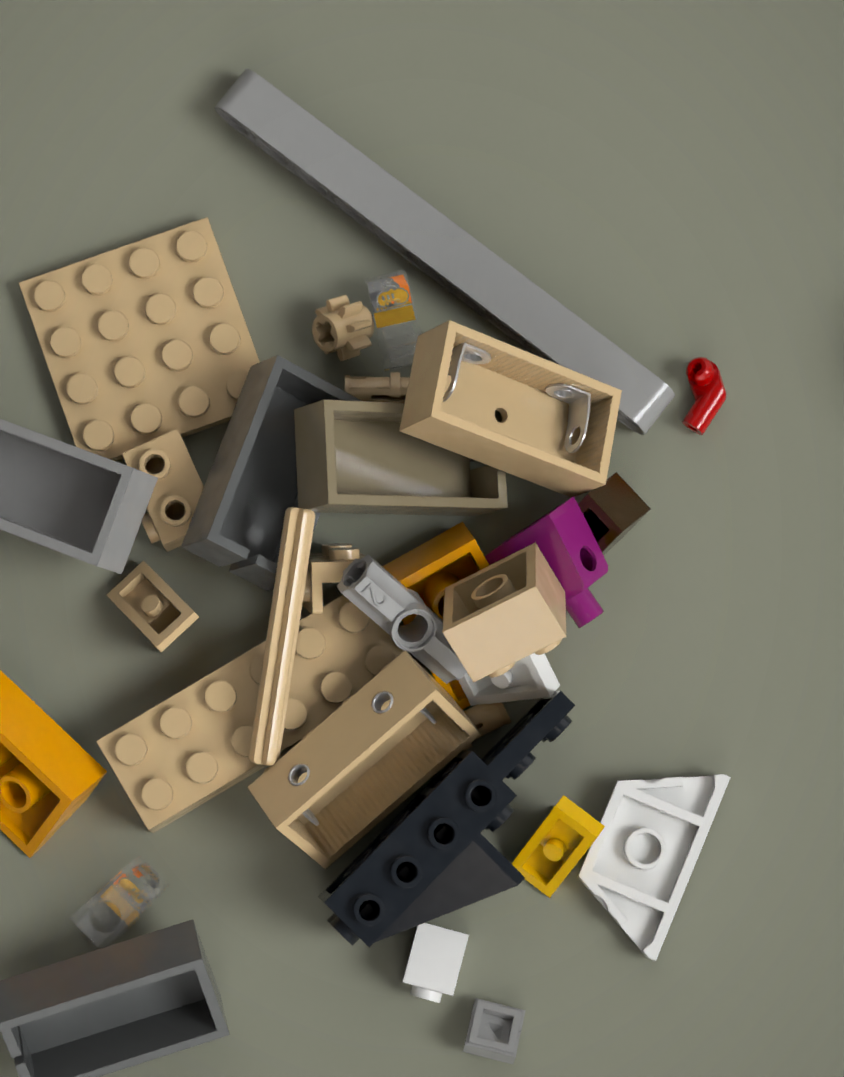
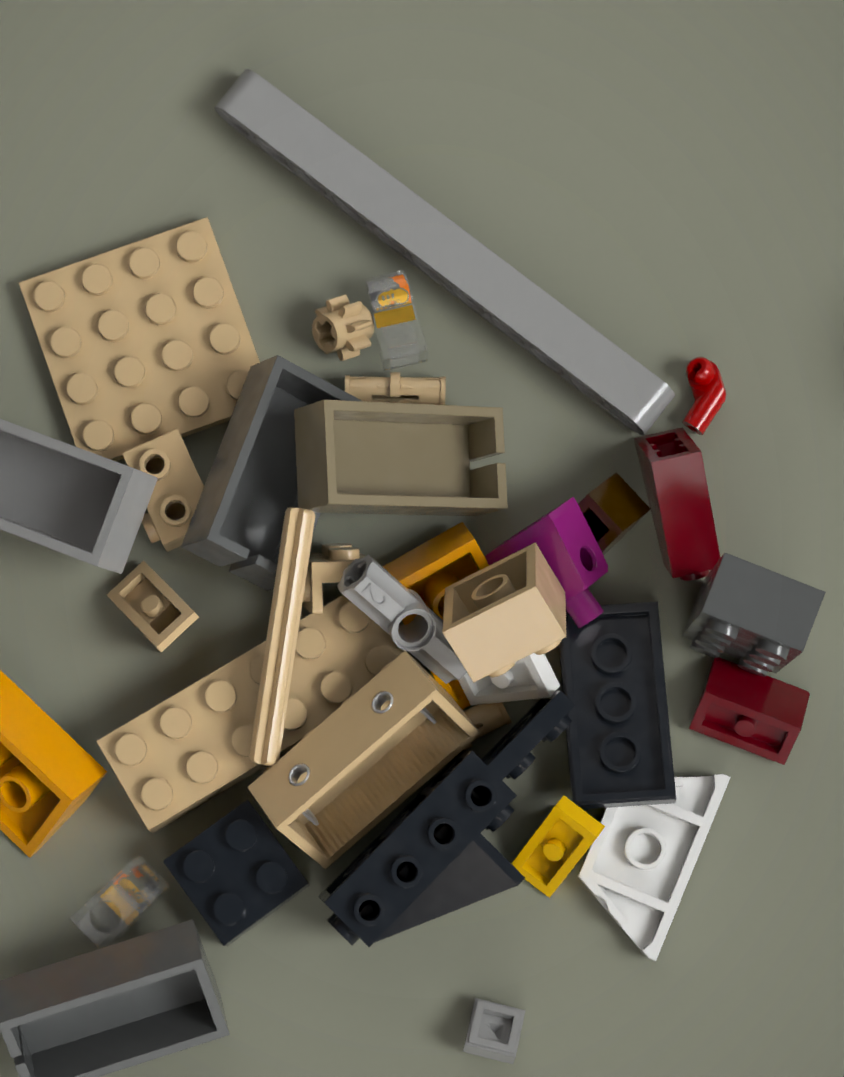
tan piece [399,320,622,498] -> none
white brick [403,923,469,1003] -> none
none -> black brick [163,799,310,946]
none -> black tile [559,601,676,809]
none -> dark red slope [634,427,721,581]
none -> dark grey brick [682,553,826,677]
none -> dark red panel [689,657,810,765]

